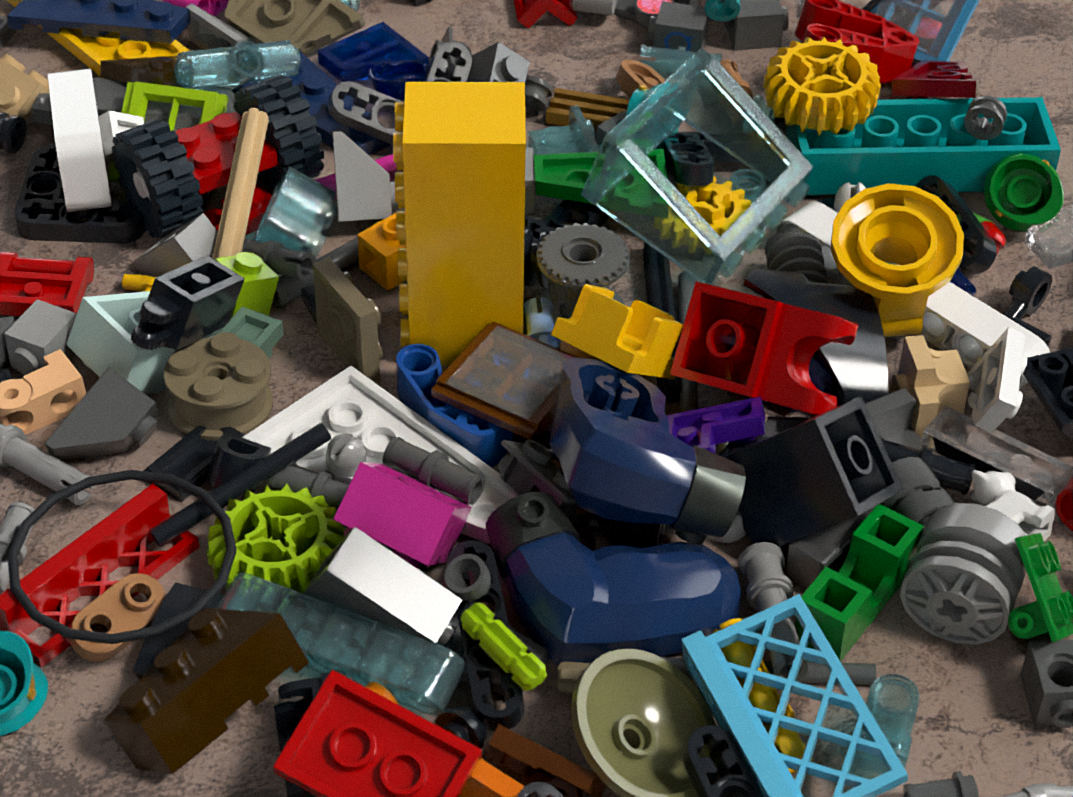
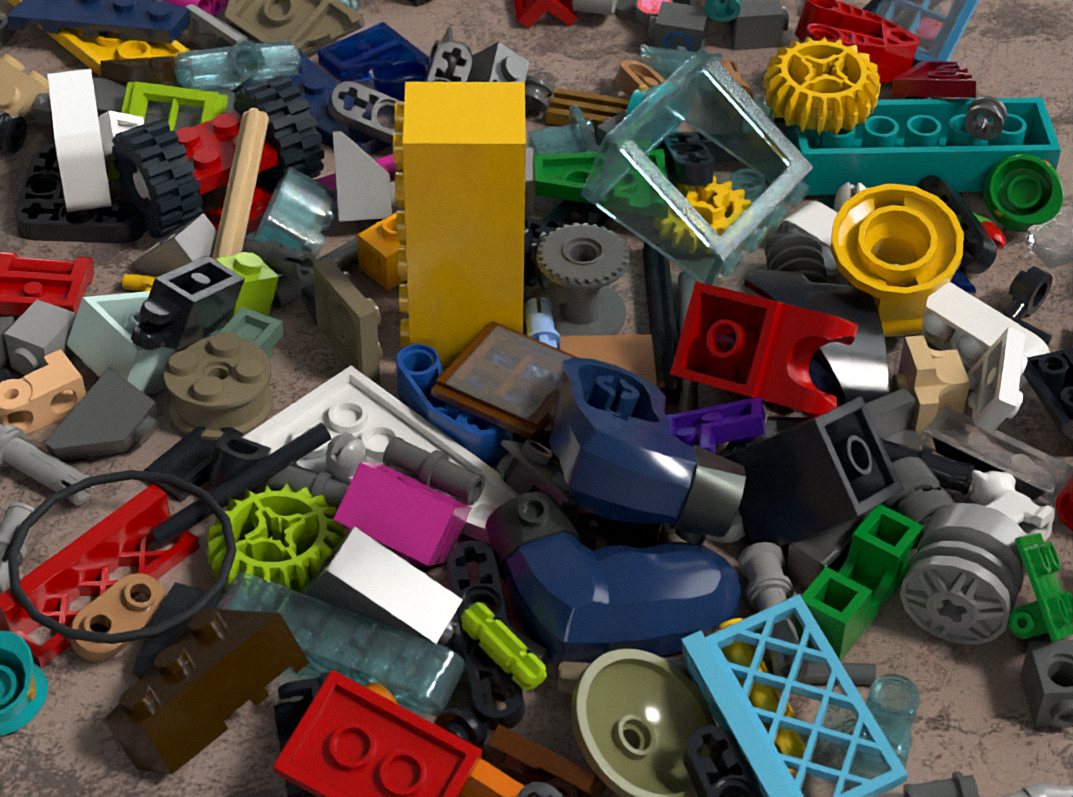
dark grey hinge [444,554,491,602] -> none
yellow panel [551,284,683,379] -> none

